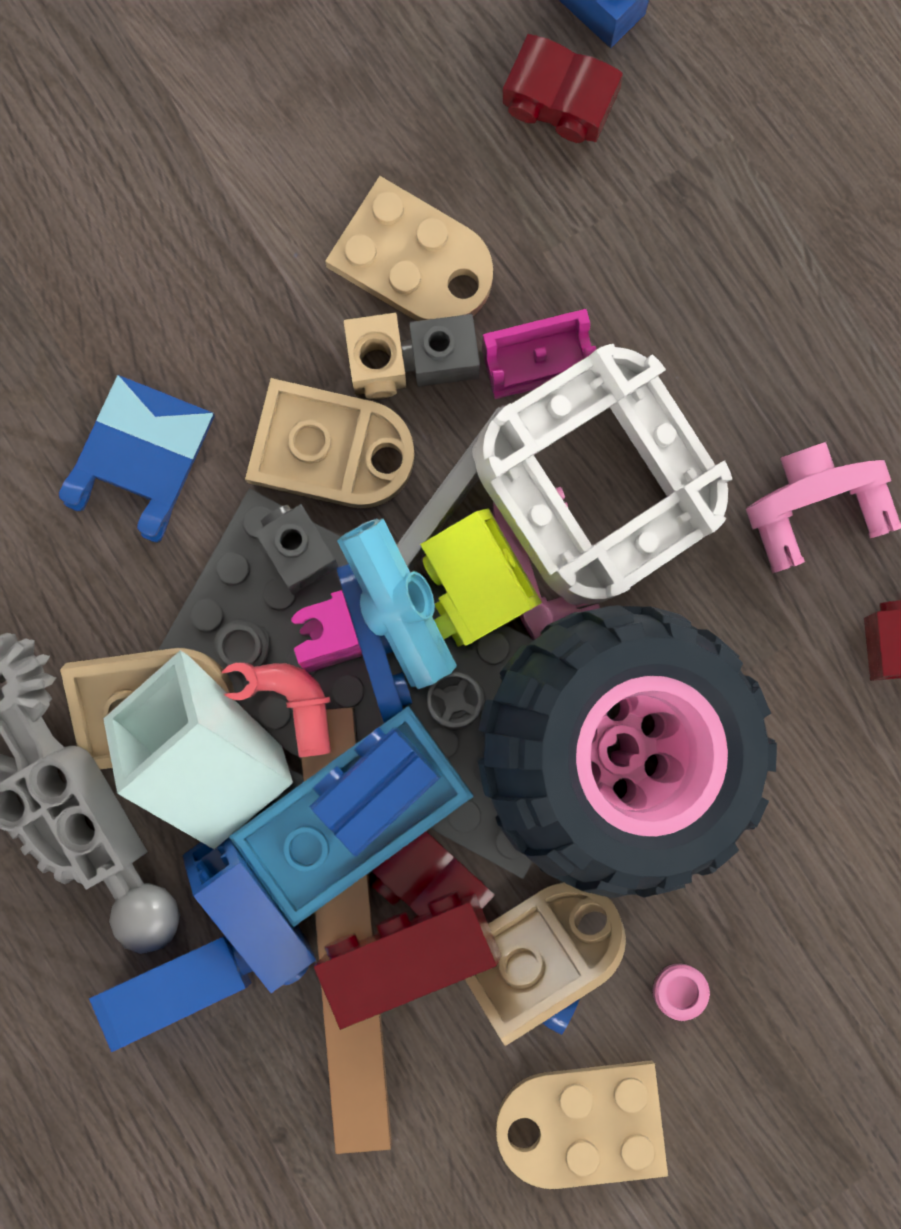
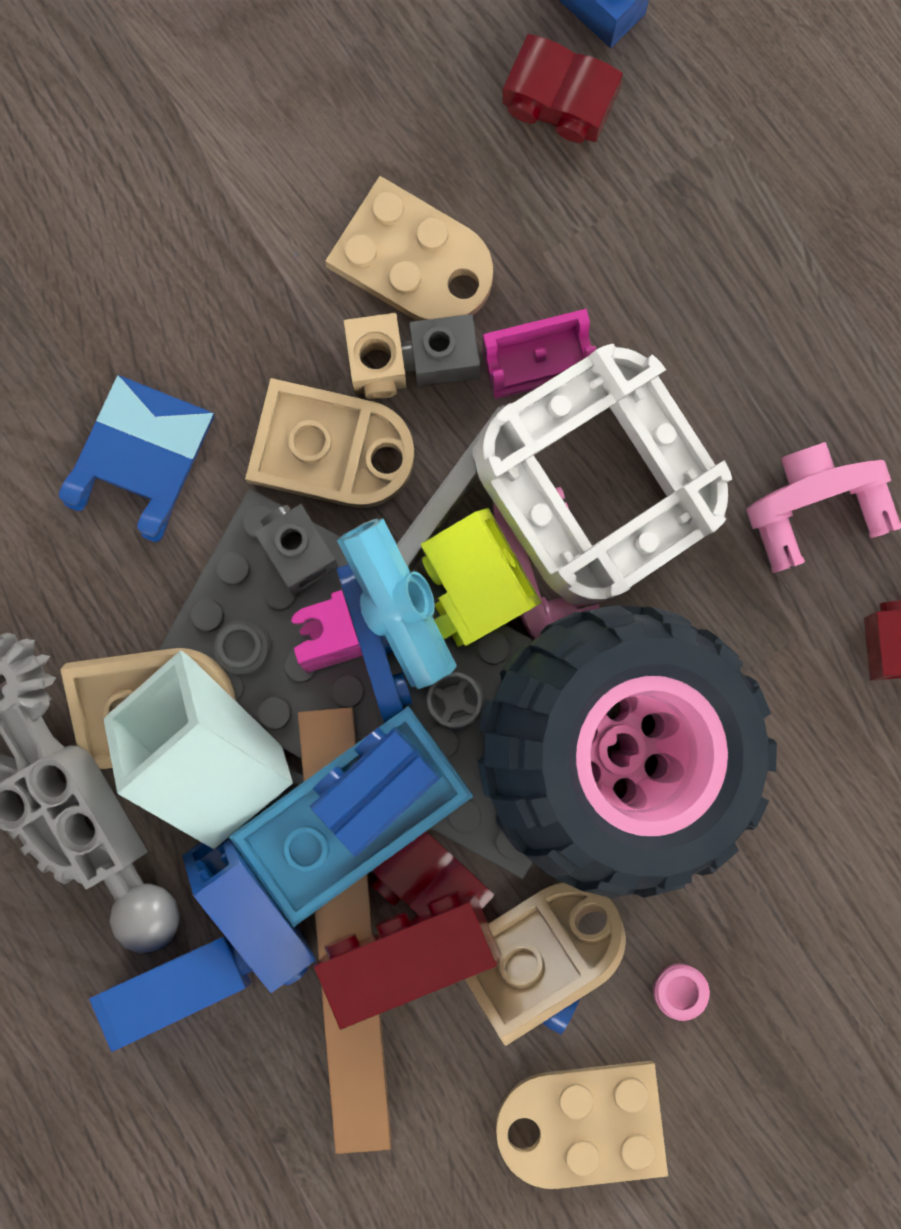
coral piece [221,662,331,757] -> none

